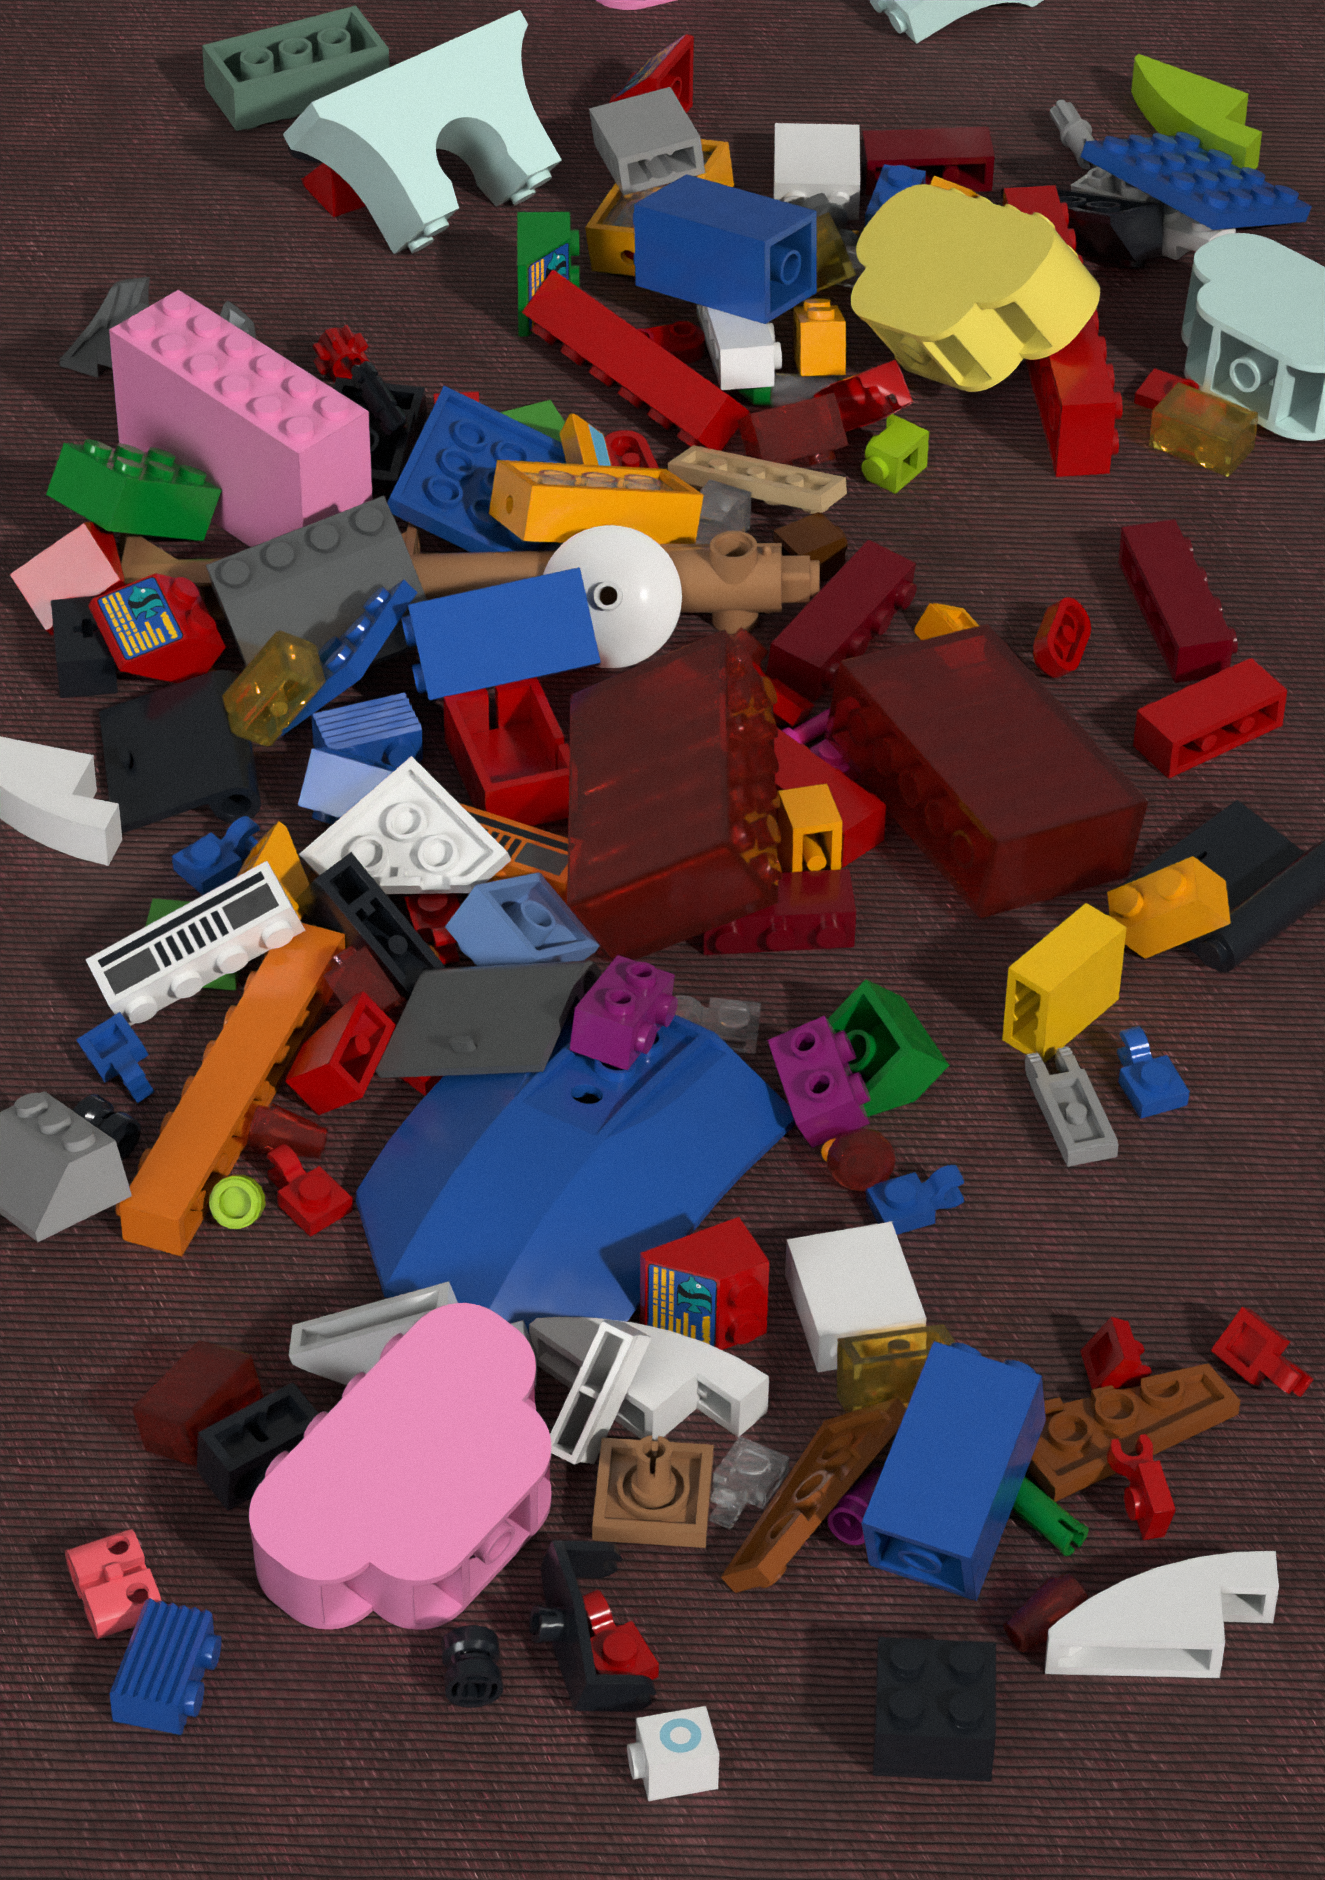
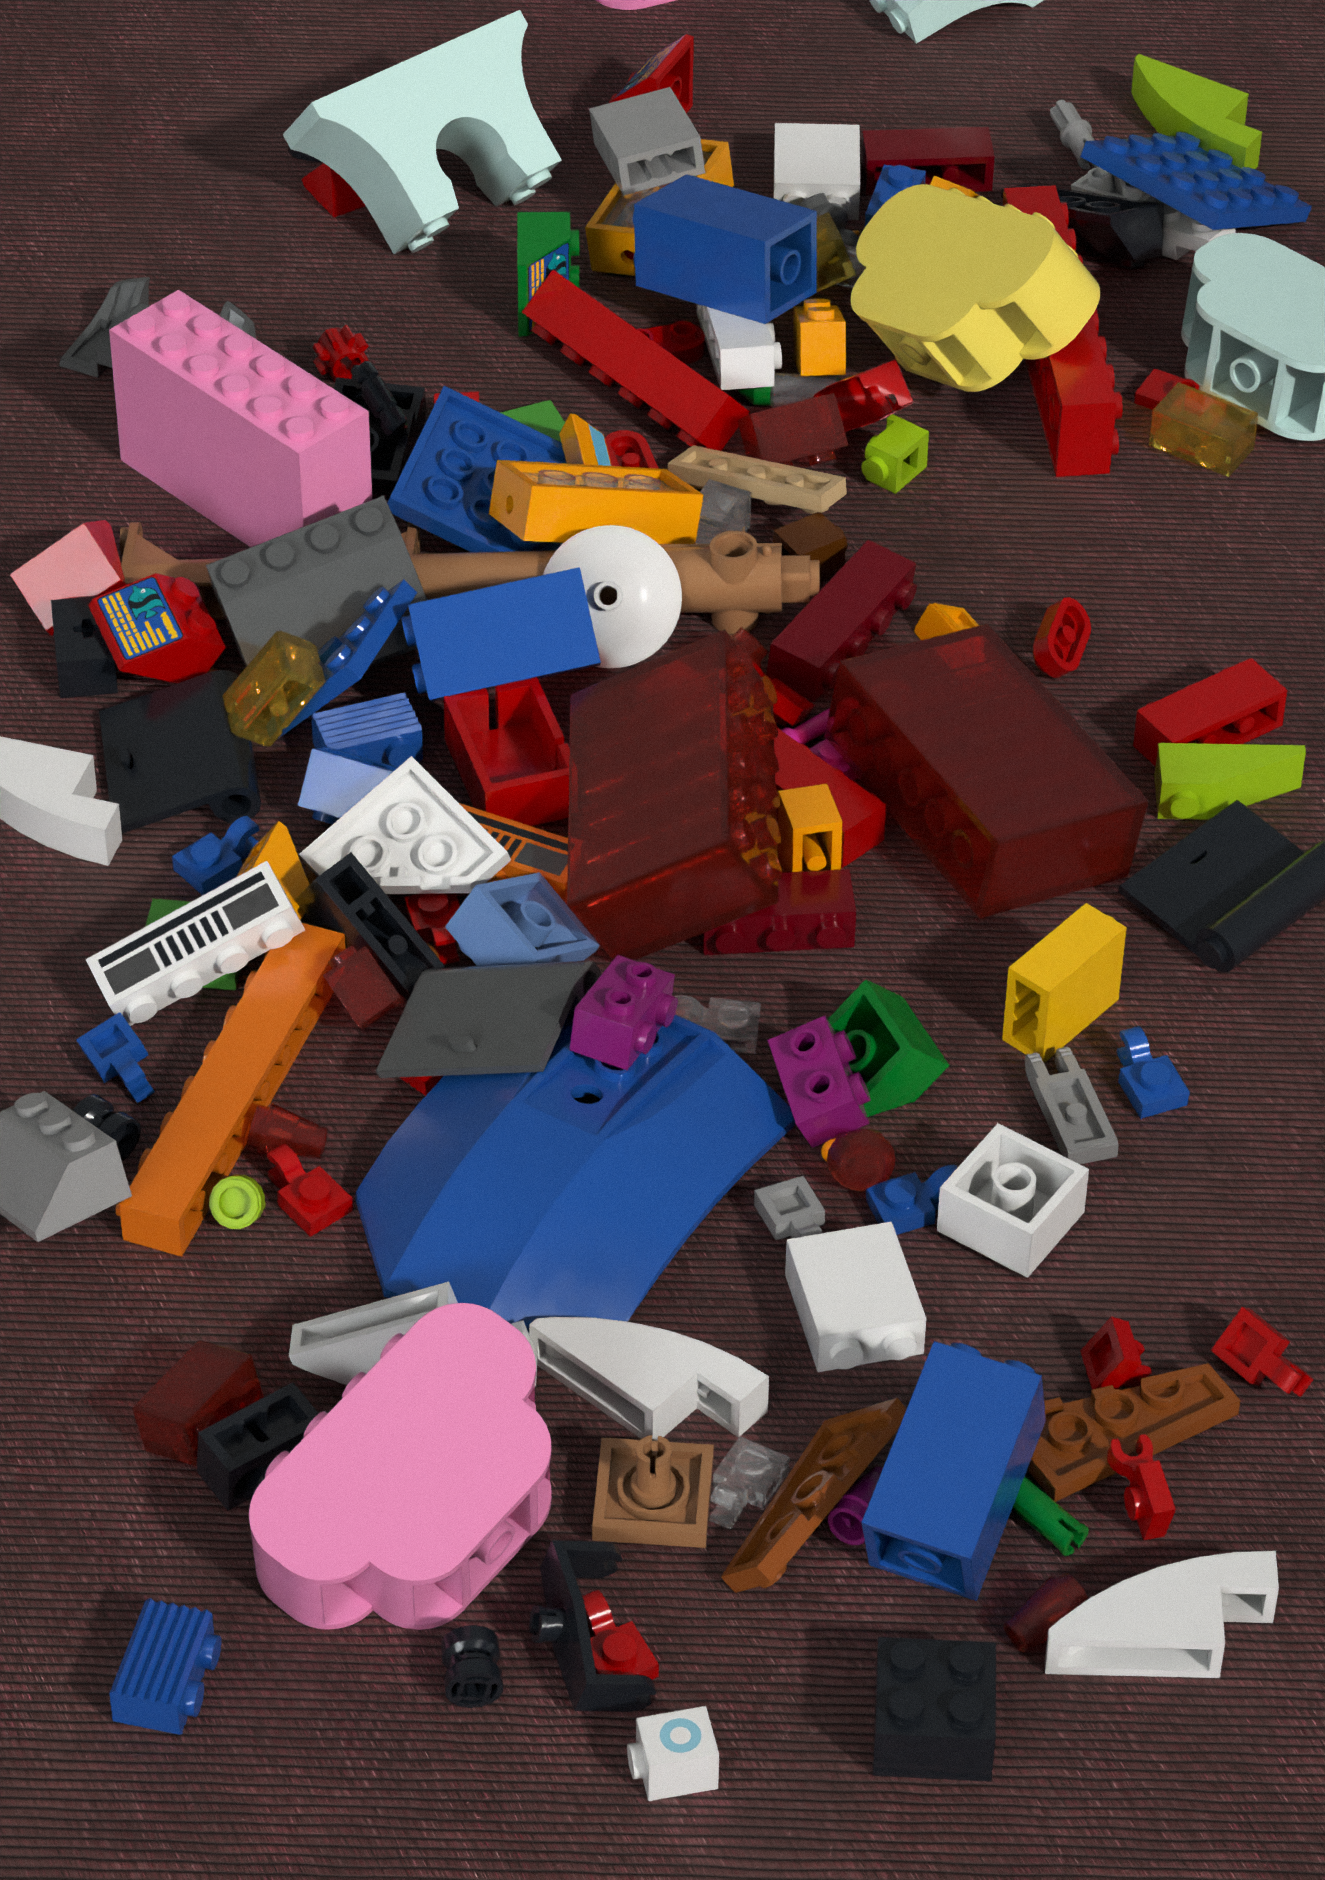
green brick [46,439,222,541] -> none
coral piece [65,1528,161,1639] -> none
sand green brick [202,6,390,131] -> none
red slope [285,991,397,1116] -> none
white piece [550,1319,652,1465] -> none
red slope [640,1217,769,1350] -> none
clear yellow brick [837,1324,956,1413] -> none
light orange brick [1107,856,1231,959] -> none
dark red brick [1118,519,1238,683] -> none
none -> light grey plate [754,1176,825,1240]
none -> white brick [937,1123,1089,1278]
none -> lime slope [1154,743,1306,820]

